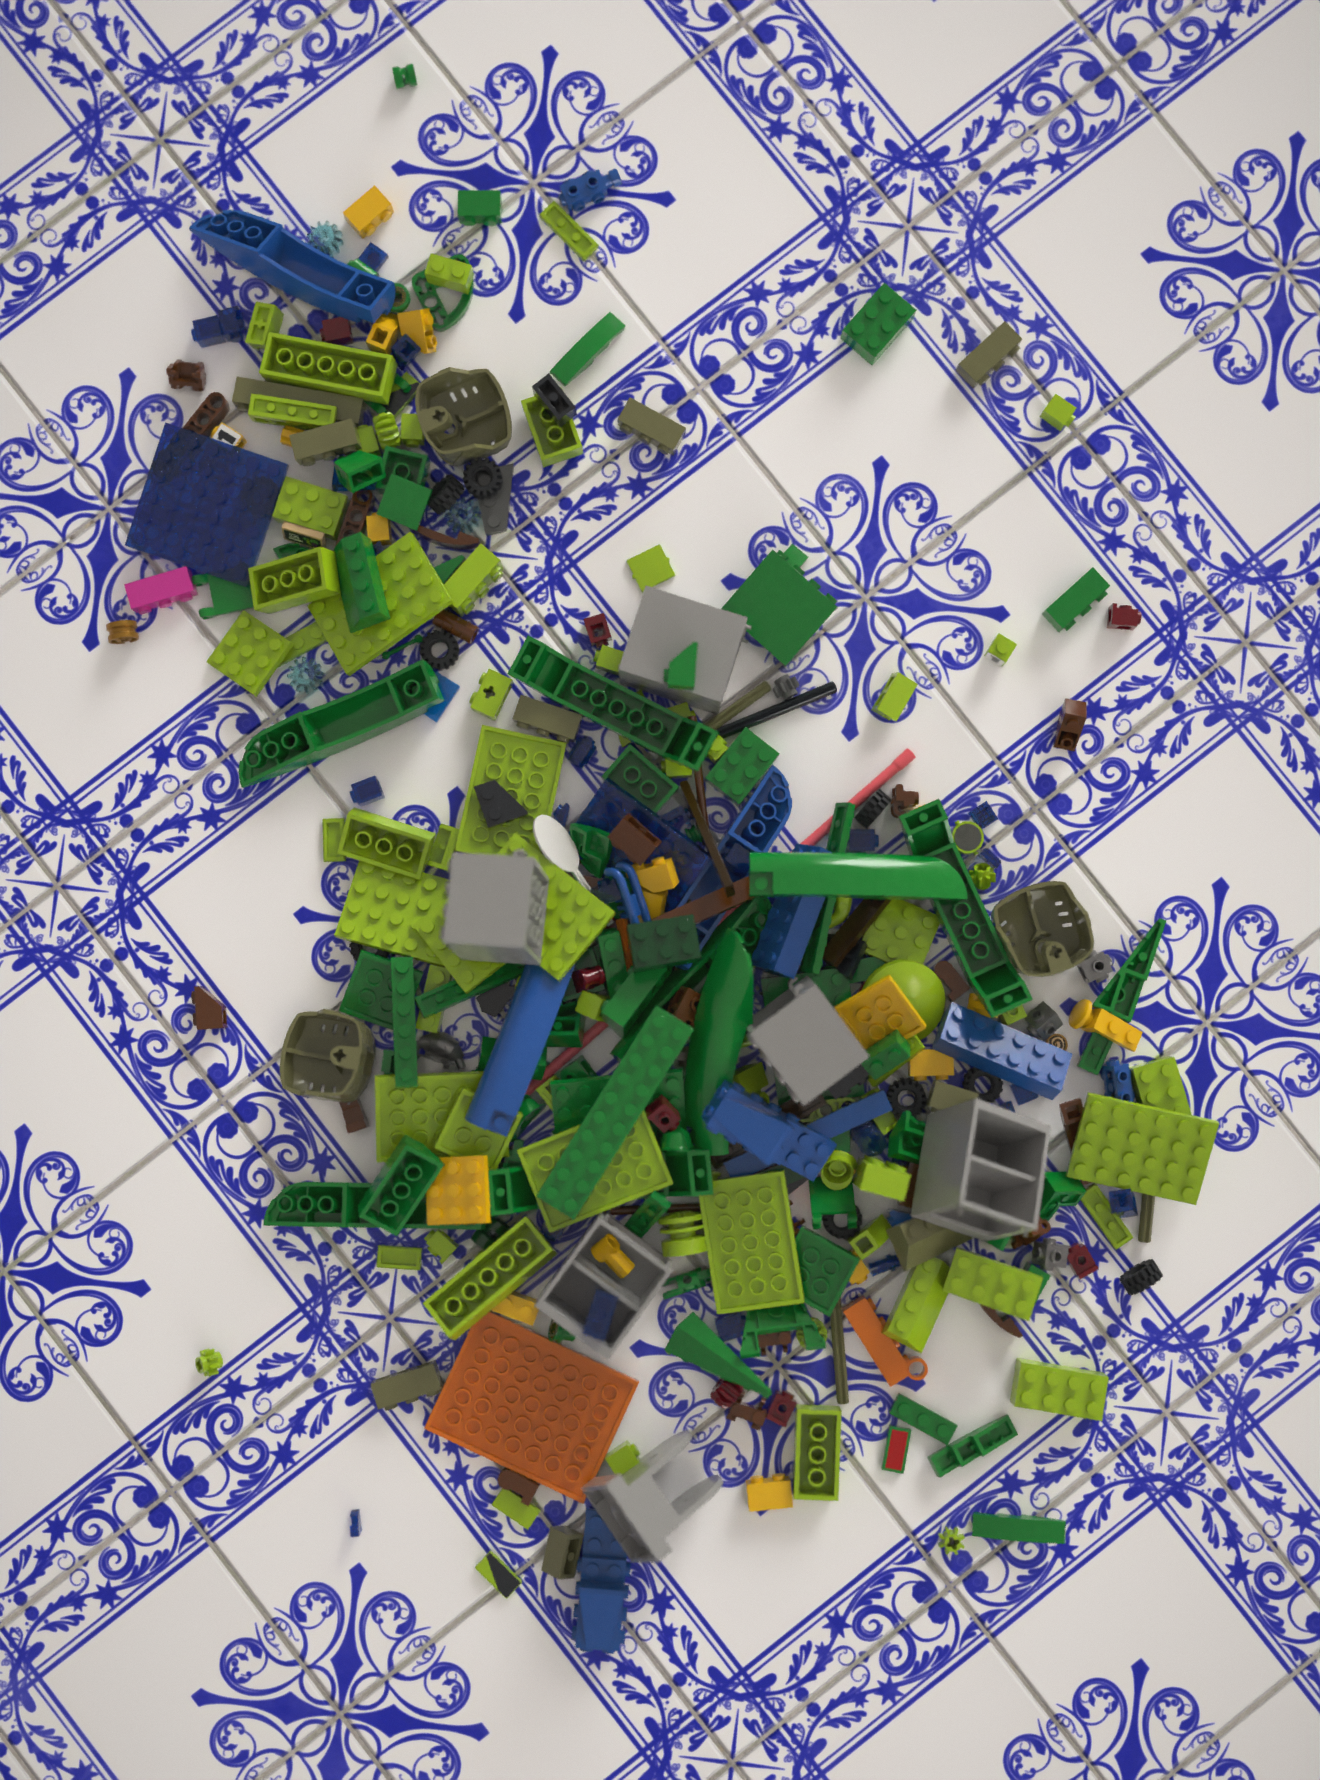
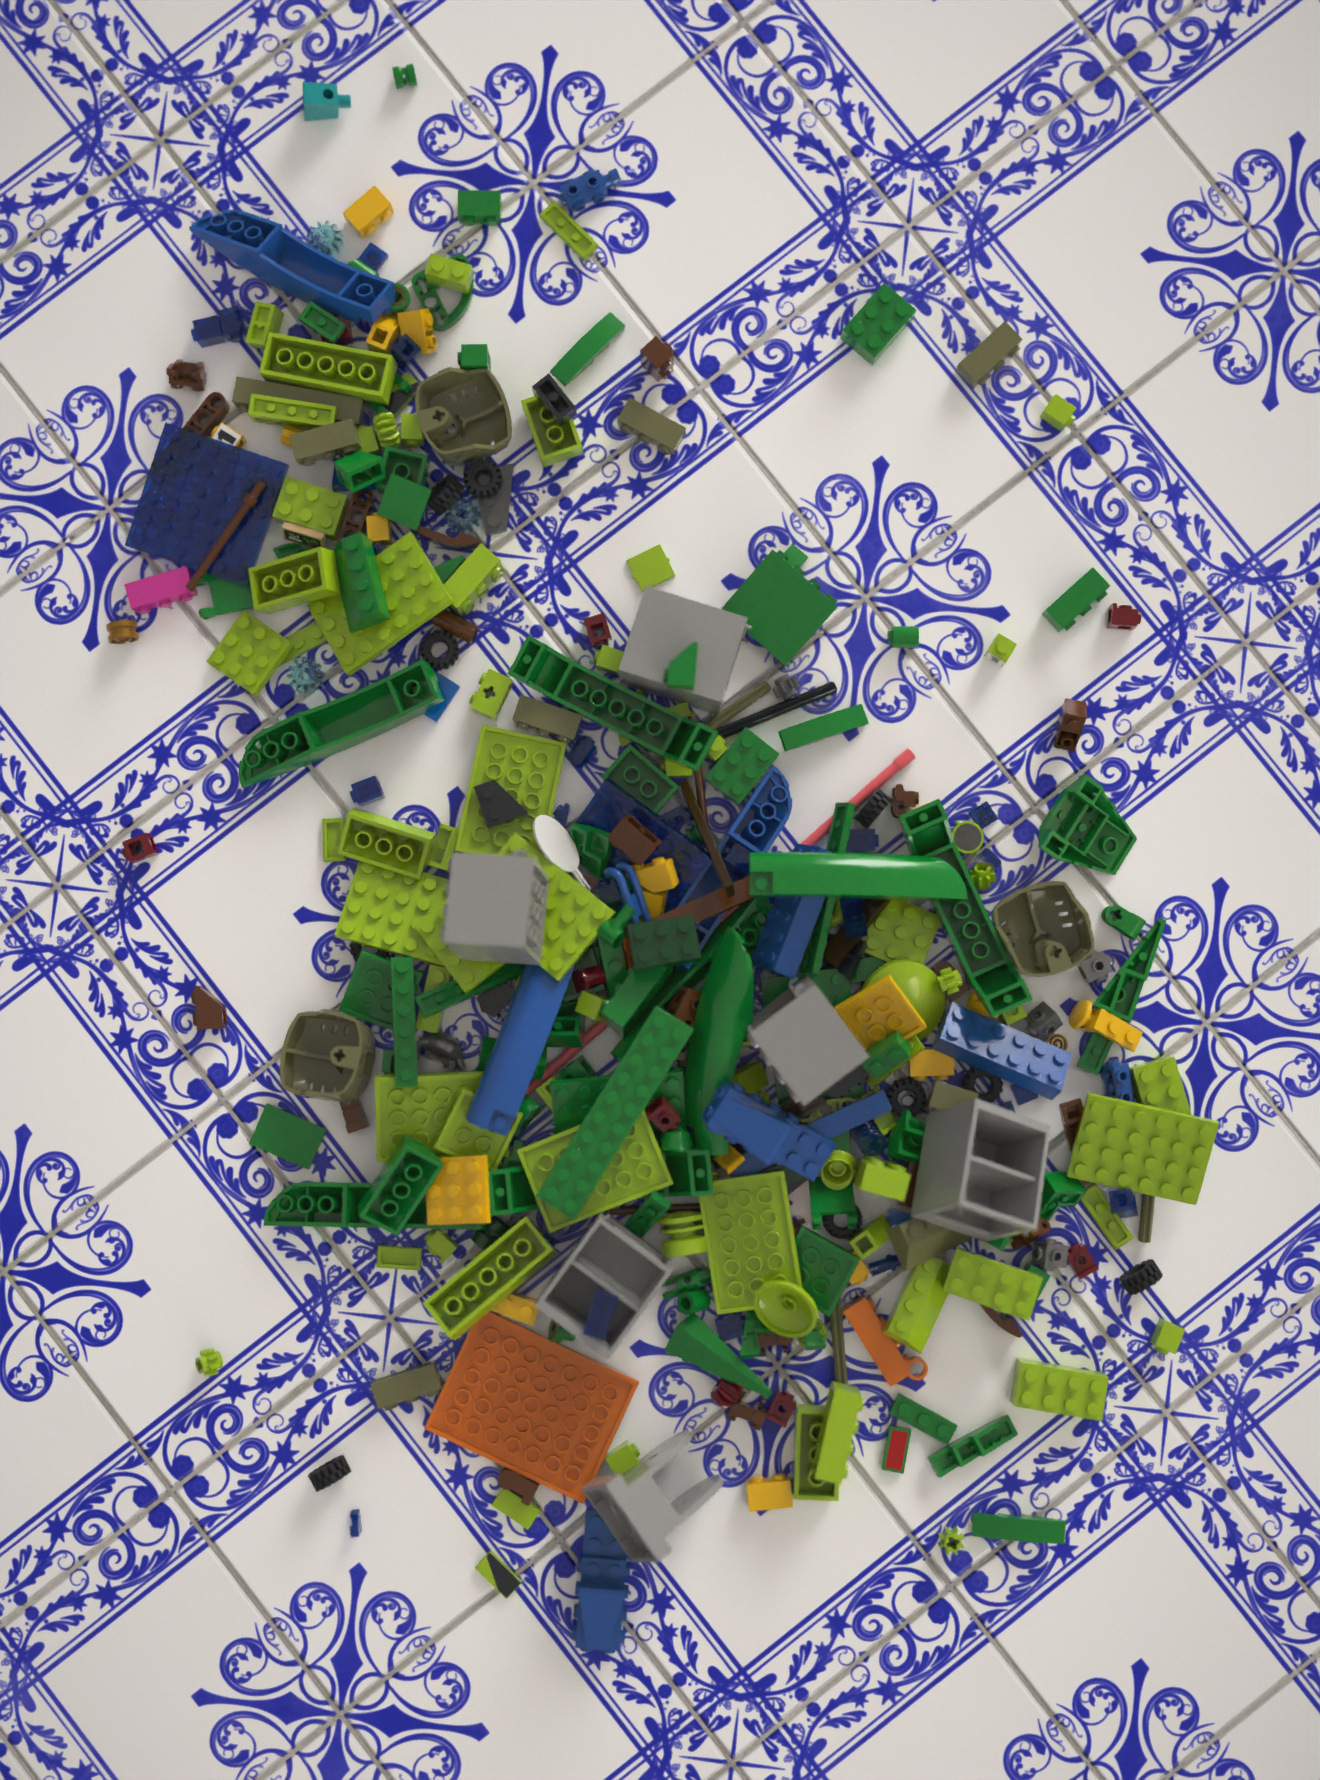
green hinge [382,634,422,659] -> none
olive brick [541,1526,584,1580] -> none
yellow piece [591,1234,635,1279] -> none
lime hinge [871,672,918,721] -> none
none -> dark red brick [122,833,159,863]
none -> reddish brown bar [185,480,266,592]
none -> green tile [249,1103,327,1170]
none -> green plate [298,301,347,344]
none -> teal torso [302,82,351,121]
none -> black tyre [308,1455,352,1492]
none -> green brick [457,344,491,372]
none -> green pin [597,904,637,948]
none -> reddish brown brick [640,336,674,382]
none -> green brick [677,1288,711,1315]
none -> yellow tile [714,1143,745,1174]
none -> lime dish [753,1280,818,1338]
none -> green slope [778,704,869,752]
none -> lime brick [812,1381,864,1485]
none -> clear blue plate [839,898,868,939]
none -> green brick [887,626,919,648]
none -> lime gear [936,967,963,995]
none -> green wedge [1038,774,1137,875]
none -> green piece [1101,905,1146,940]
none -> lime brick [1150,1318,1185,1355]

